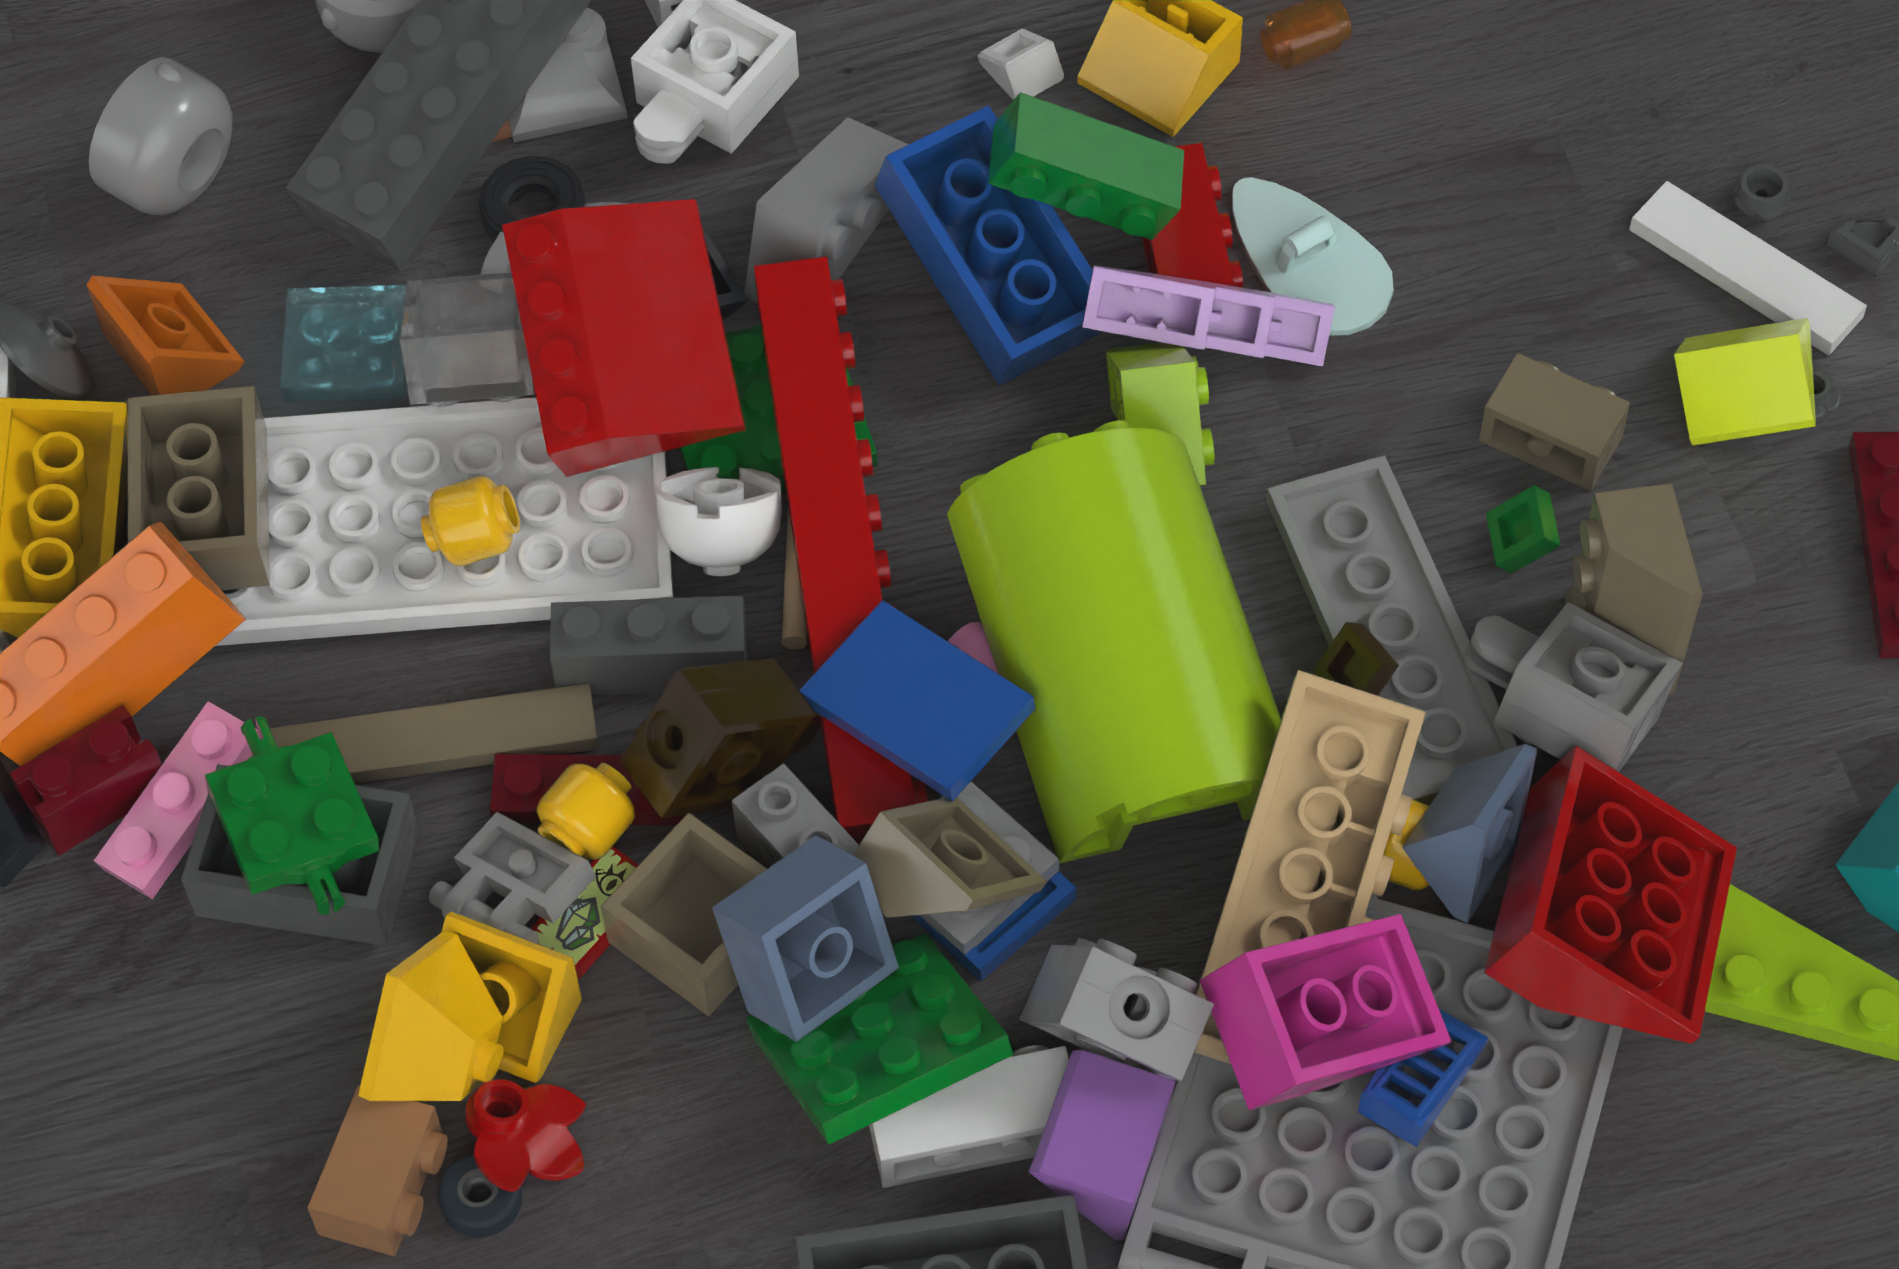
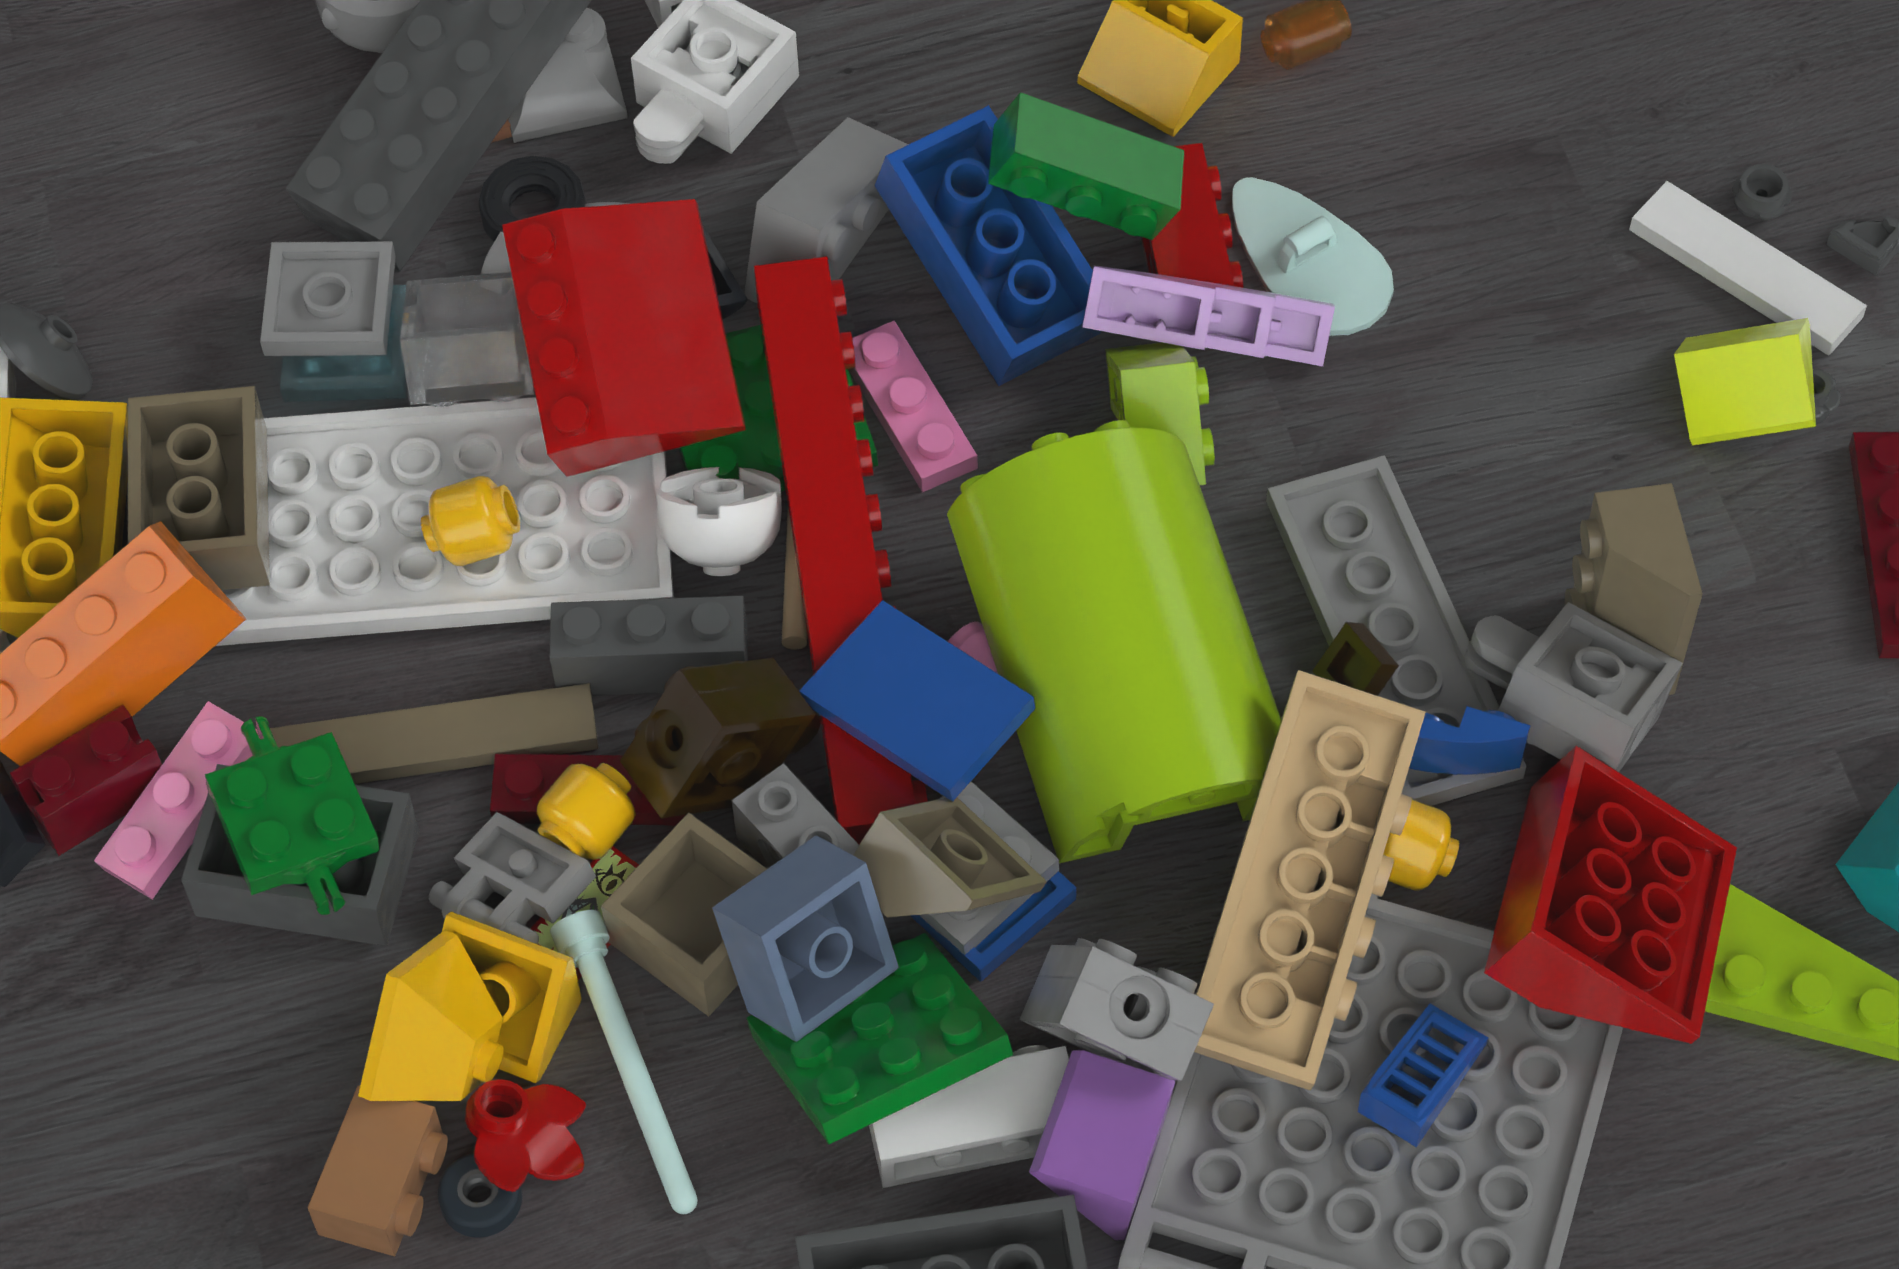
orange slope [86,275,245,396] -> none
light grey piece [89,57,233,216] -> none
white slope [977,29,1064,100] -> none
dark pink slope [1199,914,1452,1110] -> none
sand blue slope [1402,744,1537,924] -> none
dark tan brick [1479,353,1631,491] -> none
green plate [1486,485,1561,574] -> none
none -> light grey plate [260,241,396,356]
none -> light aqua piece [550,910,698,1214]
none -> bright pink plate [848,320,978,493]
none -> blue slope [1409,706,1530,775]

